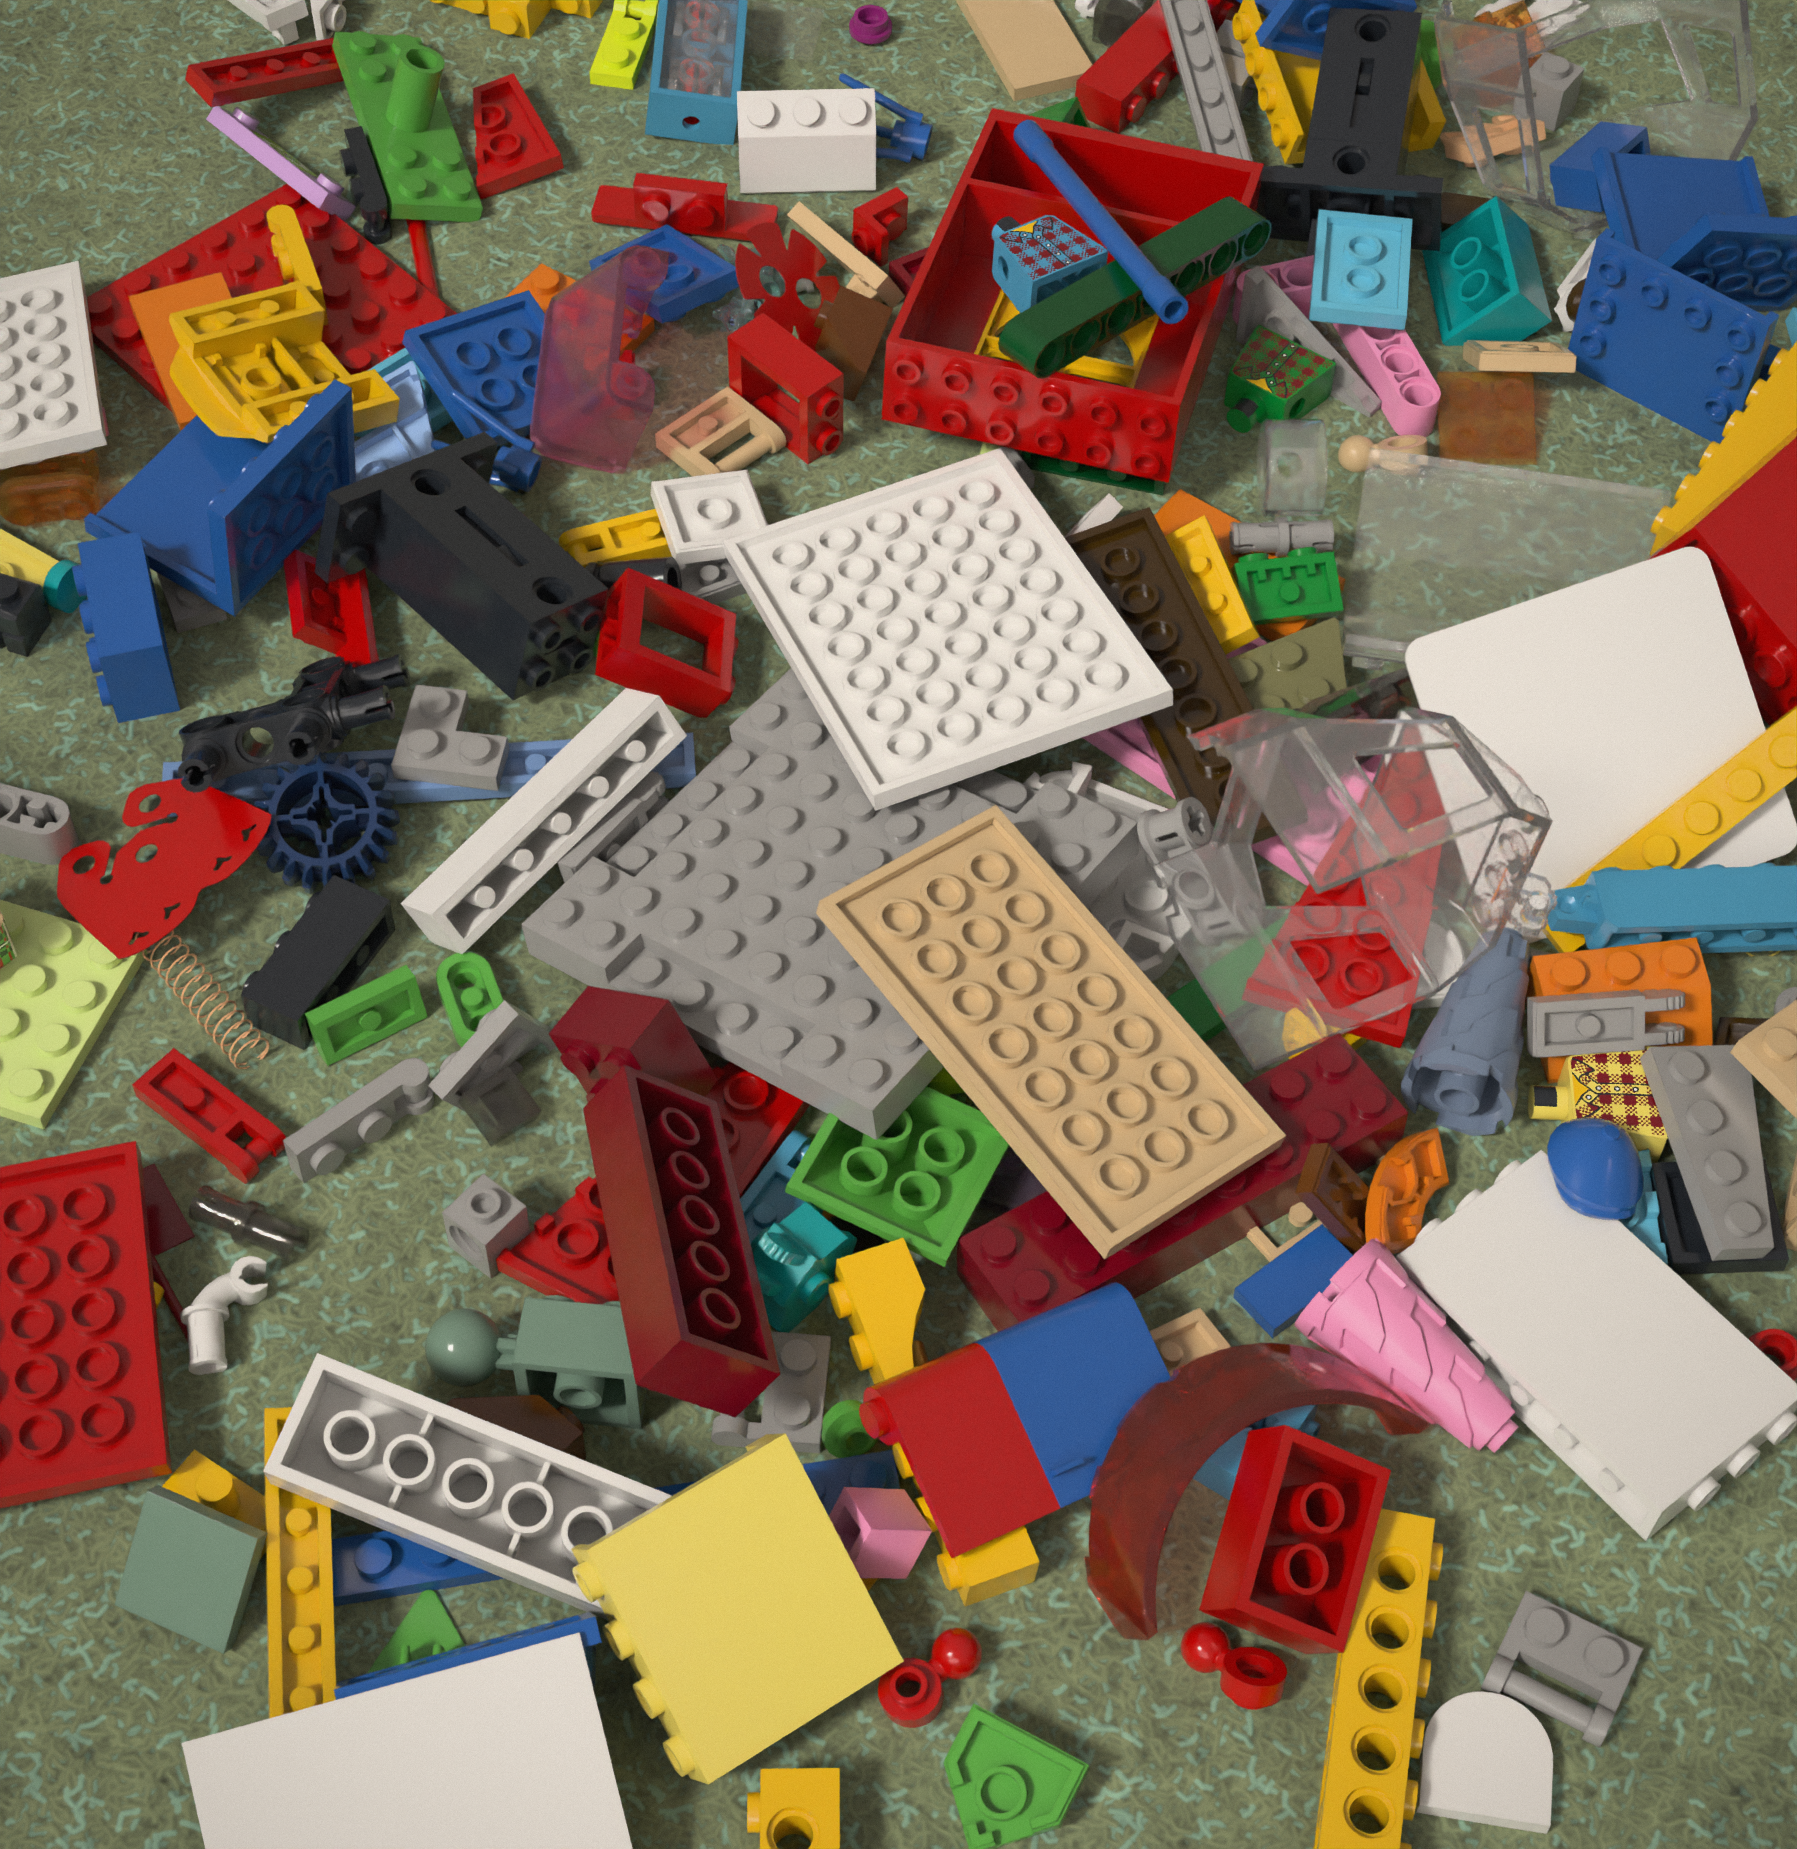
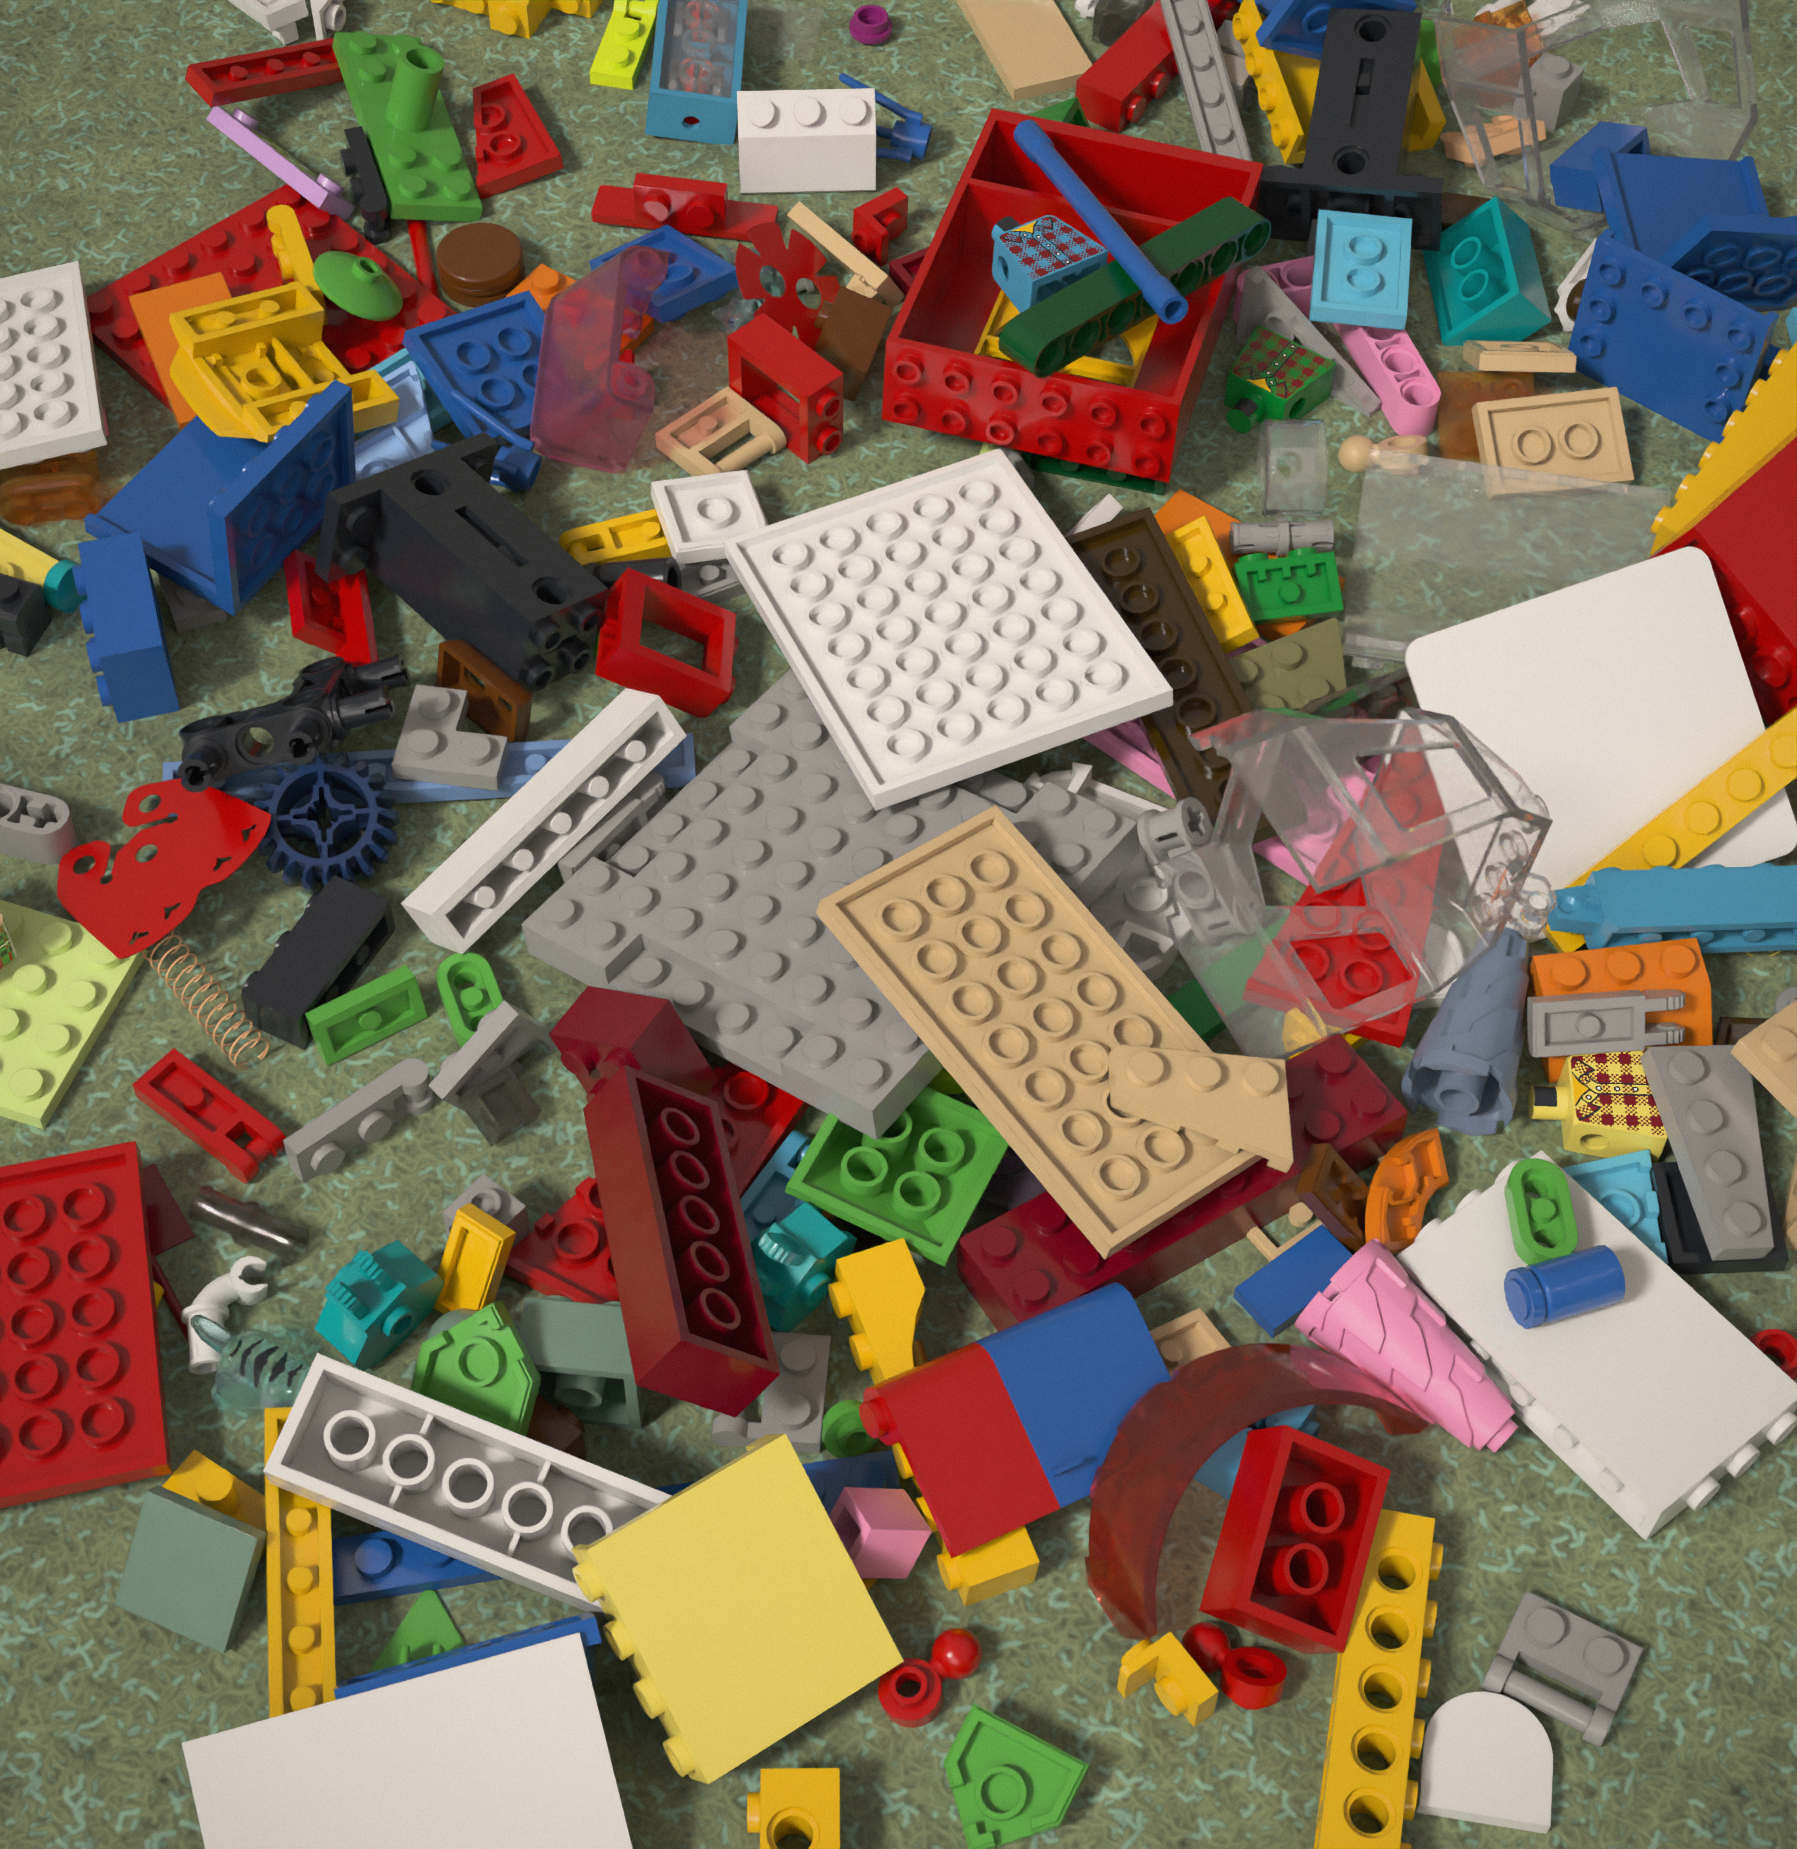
blue hat [1547,1117,1644,1221] -> none
none -> clear light blue animal [191,1315,312,1420]
none -> bright green dish [312,251,403,321]
none -> teal hinge [314,1240,445,1371]
none -> bright green plate [410,1300,541,1437]
none -> yellow tile [433,1202,516,1314]
none -> reddish brown head [436,223,526,308]
none -> reddish brown piece [436,640,533,743]
none -> tan wing [1108,1044,1293,1173]
none -> yellow bracket [1117,1631,1219,1727]
none -> tan plate [1471,387,1634,502]
none -> bright green plate [1504,1158,1578,1265]
none -> blue piece [1504,1245,1626,1329]

